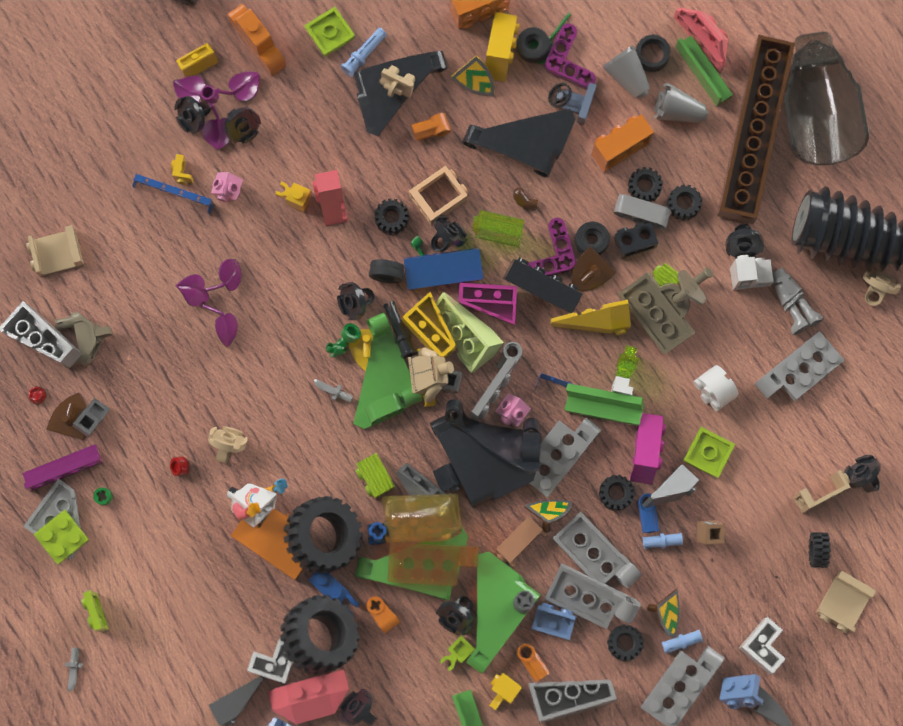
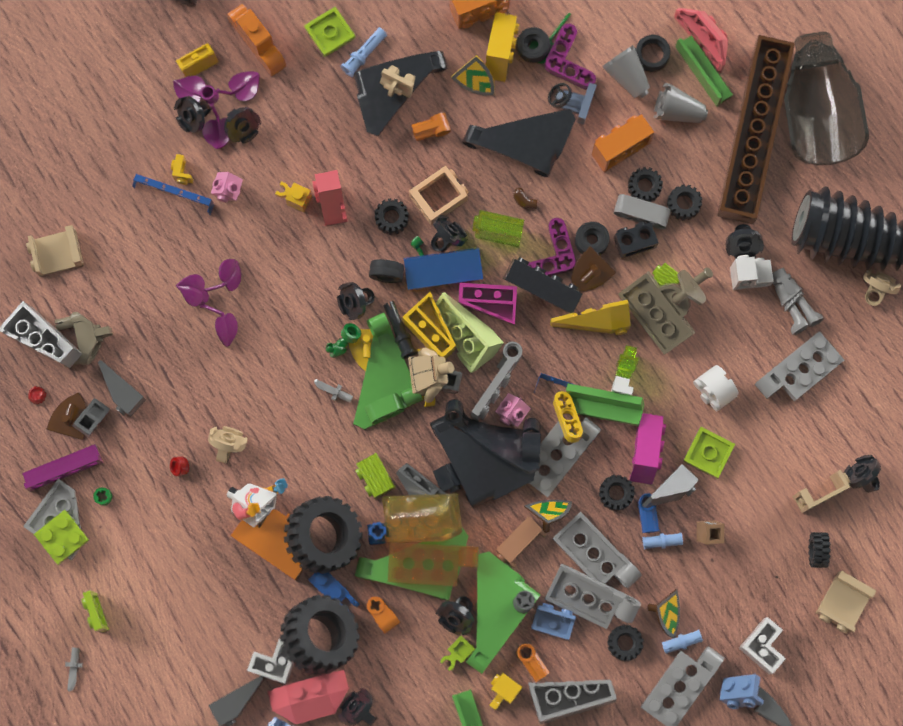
none -> dark grey slope [98,360,146,417]
none -> yellow beam [553,391,583,443]

